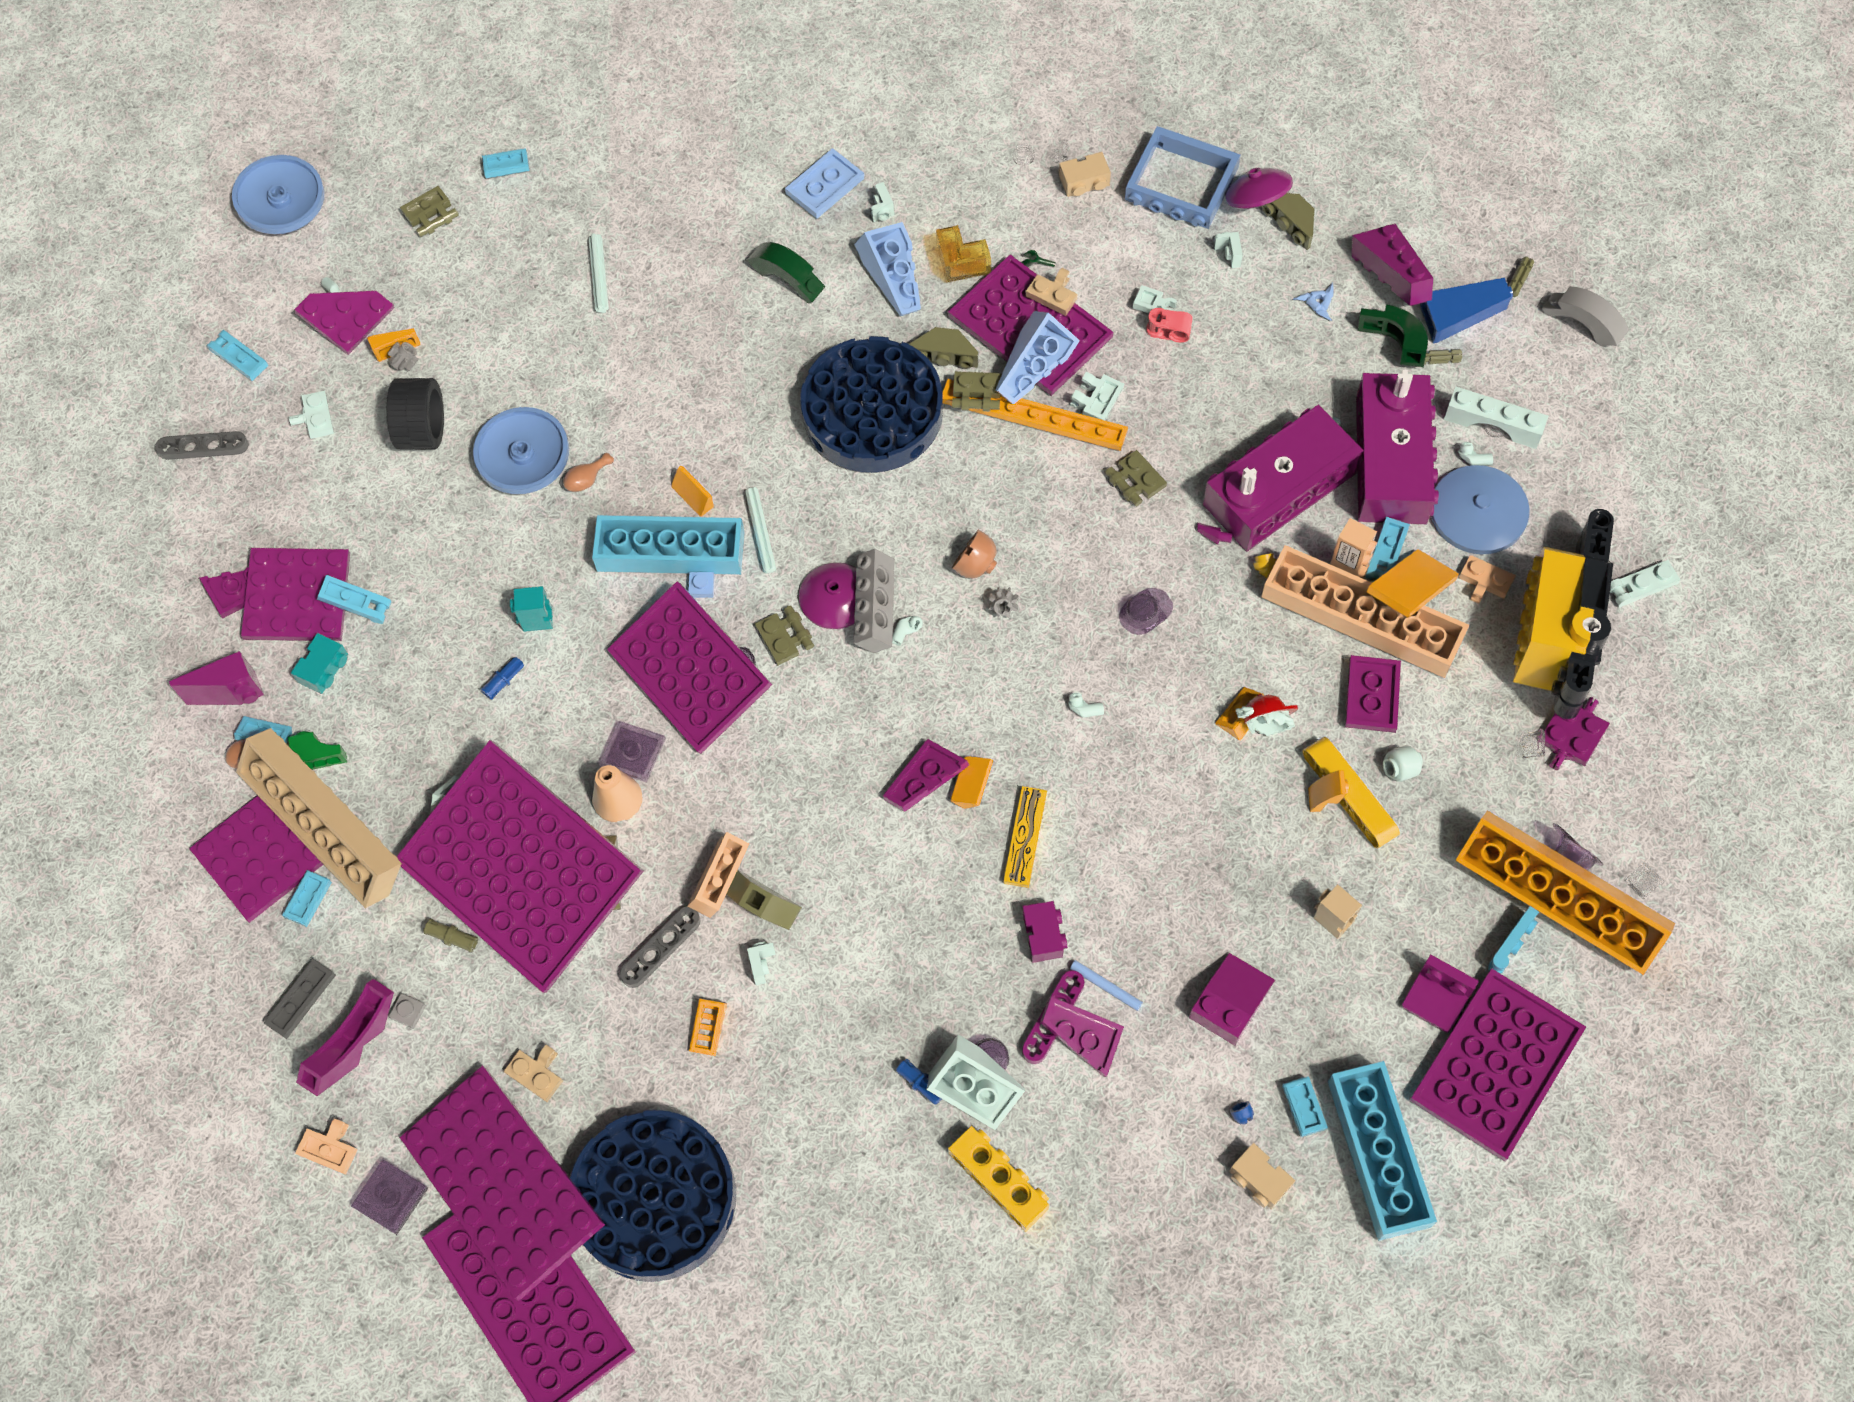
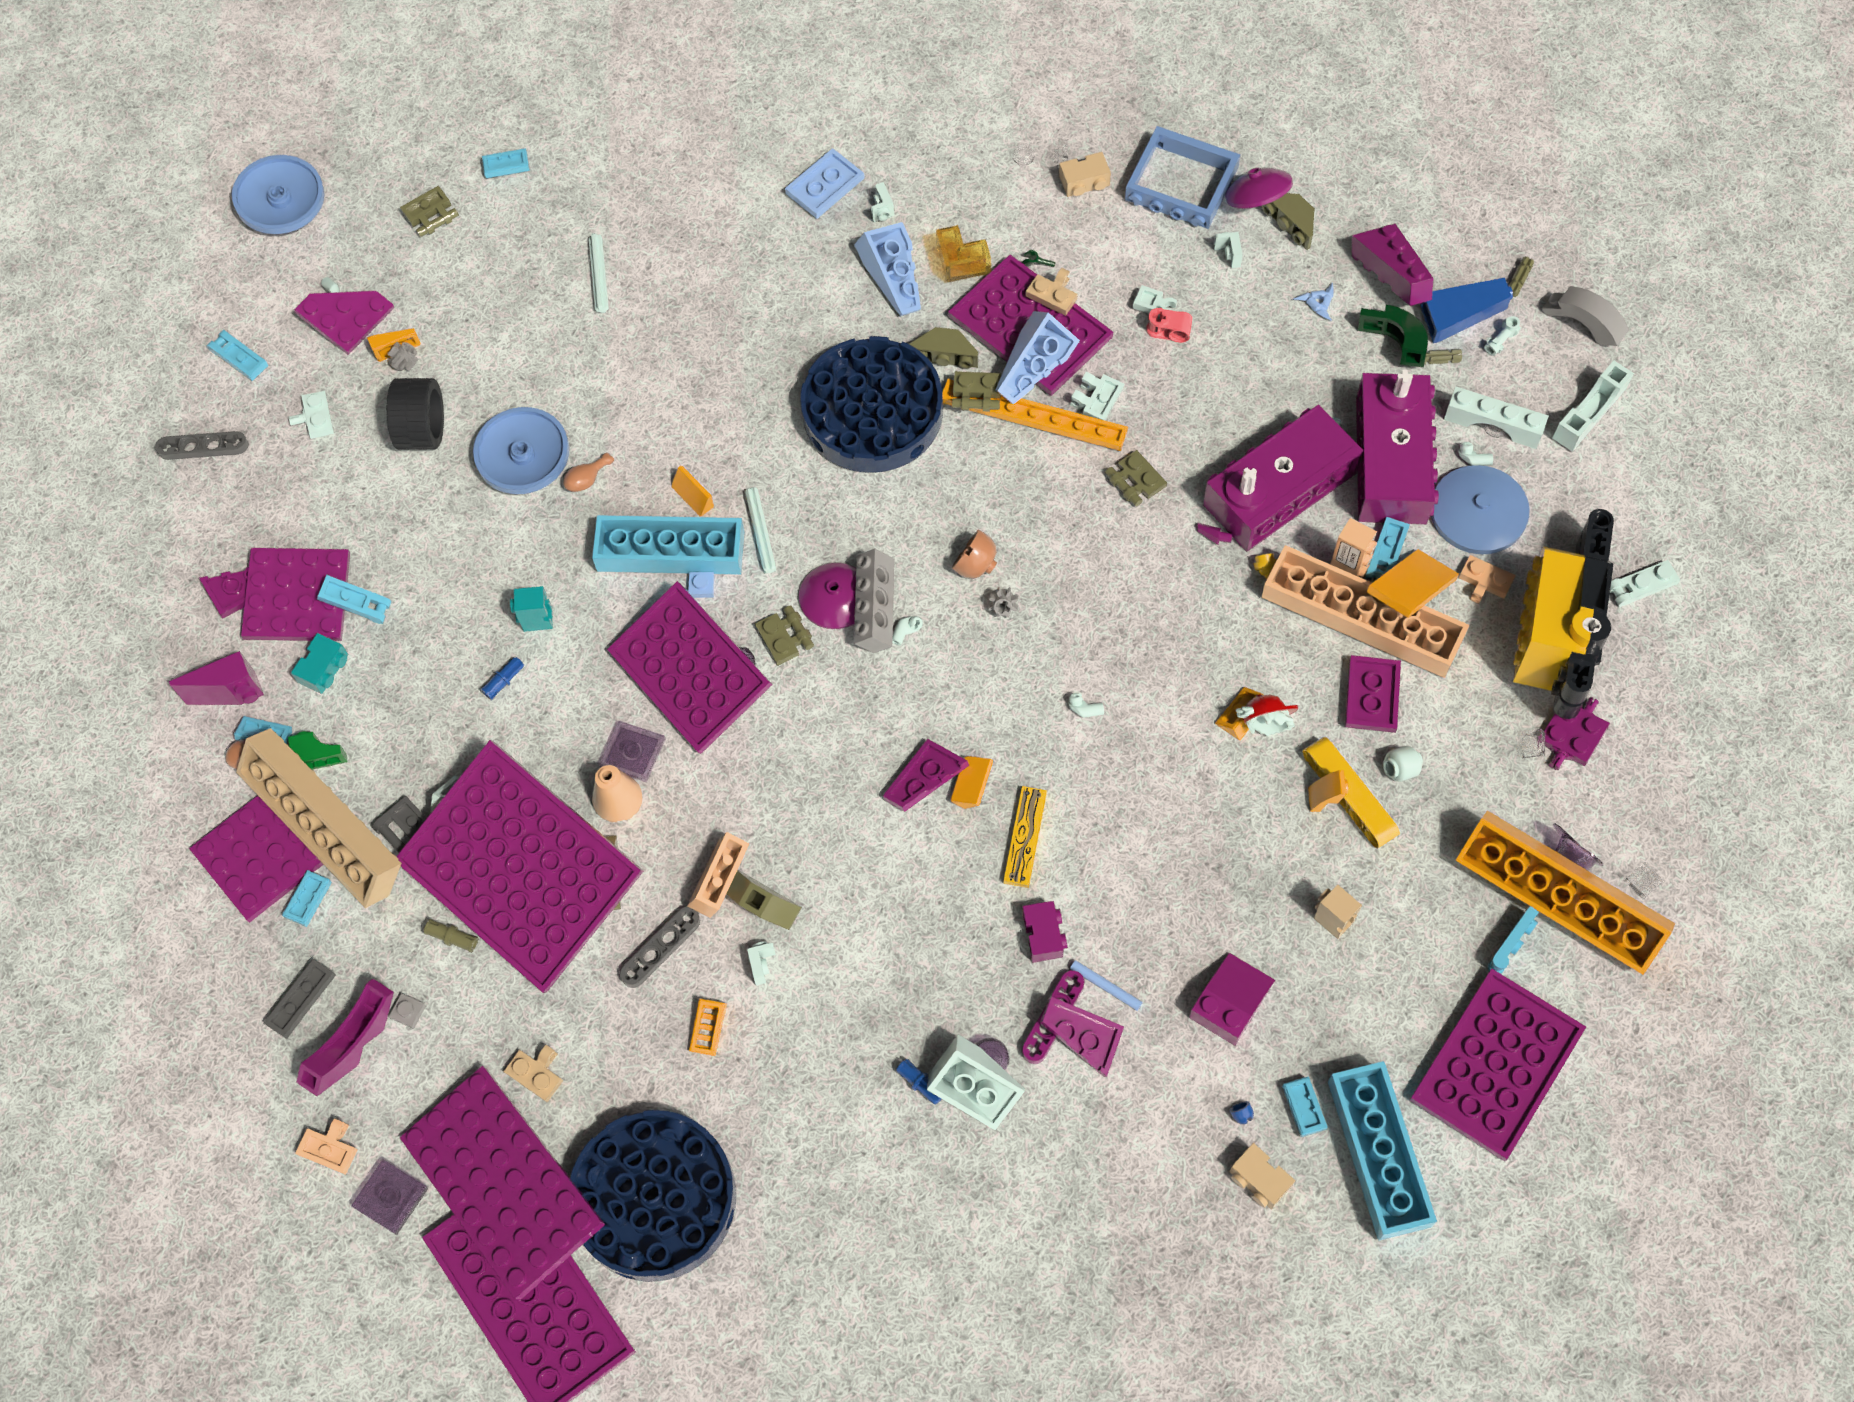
dark green arch [747,242,826,304] -> none
yellow brick [948,1126,1049,1233] -> none
clear purple piece [1119,588,1173,635] -> none
magenta bracket [1402,954,1479,1033] -> none
none -> dark grey plate [372,796,427,853]
none -> light aqua bar [1484,316,1521,356]
none -> light aqua arch [1553,361,1634,452]

